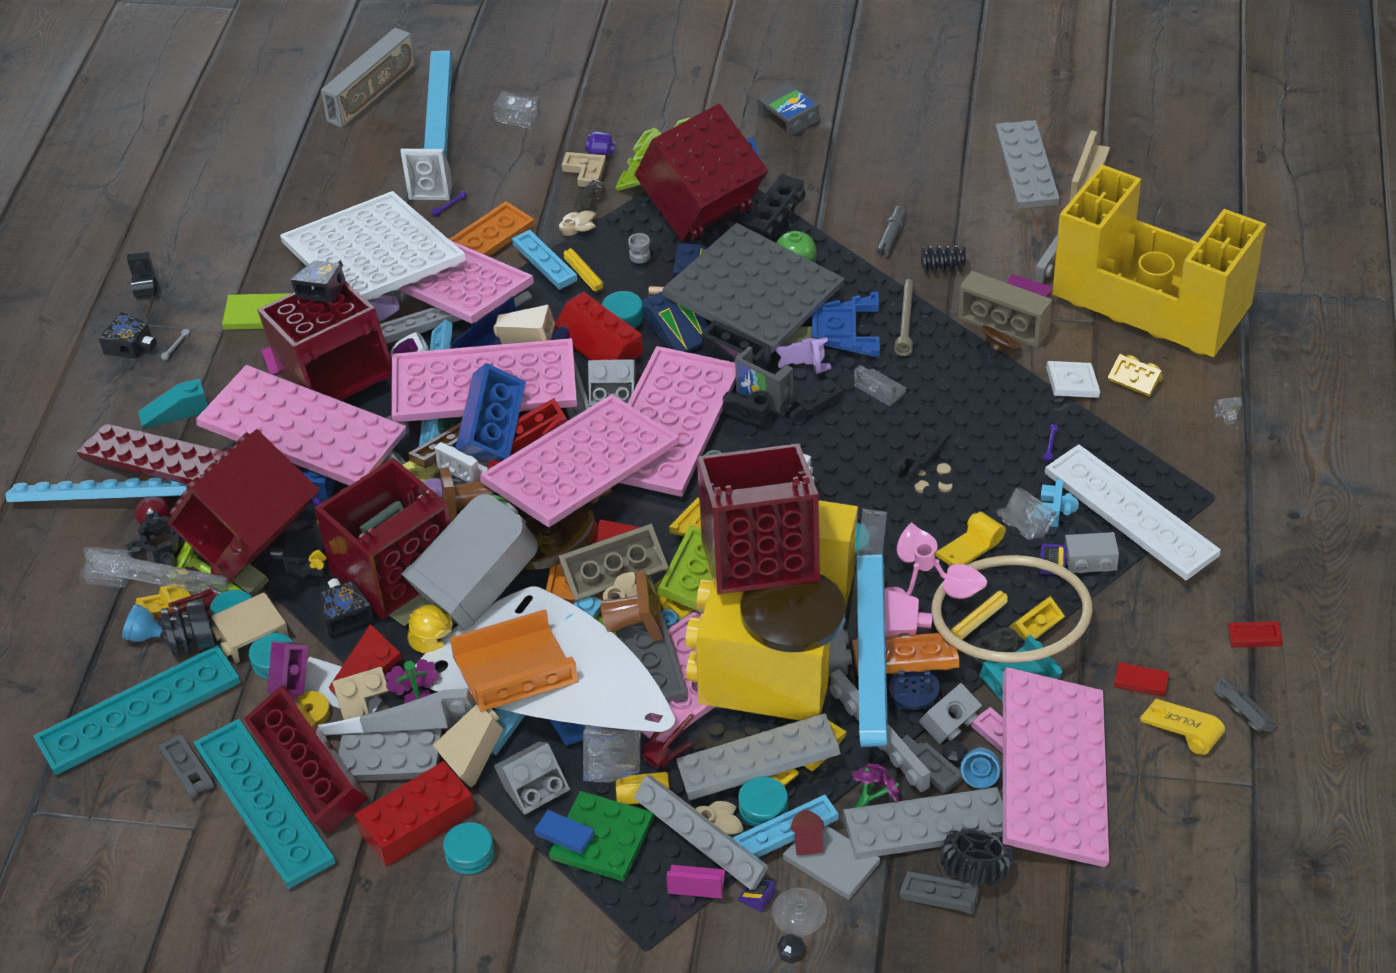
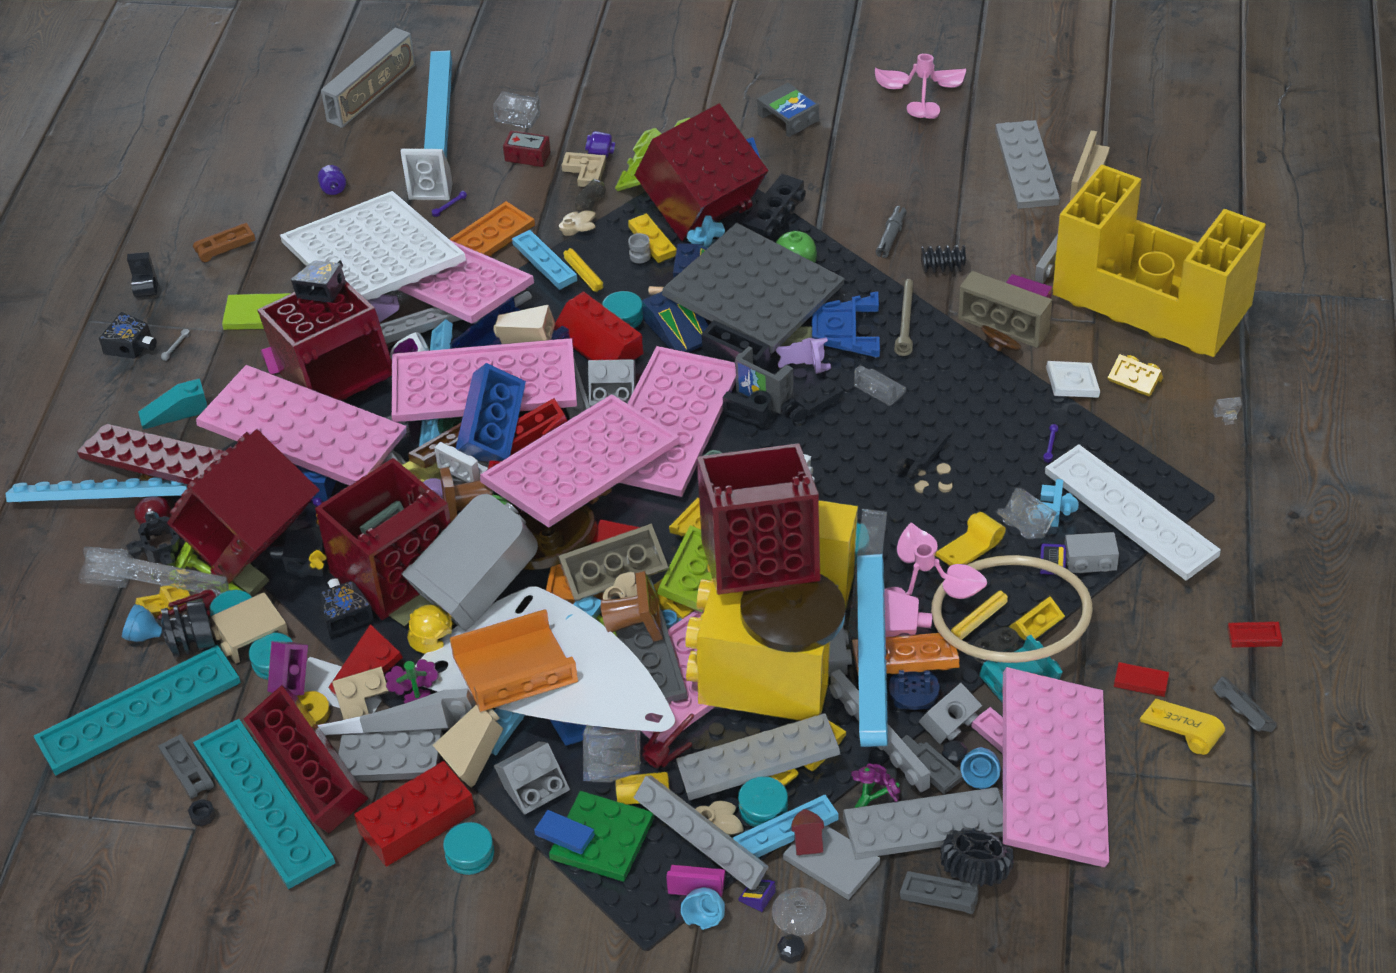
none -> black tile [188,799,216,826]
none -> dark orange plate [193,222,256,262]
none -> dark purple head [318,165,346,195]
none -> dark red brick [503,130,551,167]
none -> yellow plate [628,213,677,263]
none -> medium azure hair [680,887,725,930]
none -> medium azure hips [687,216,725,248]
none -> bright pink plant [875,54,966,119]

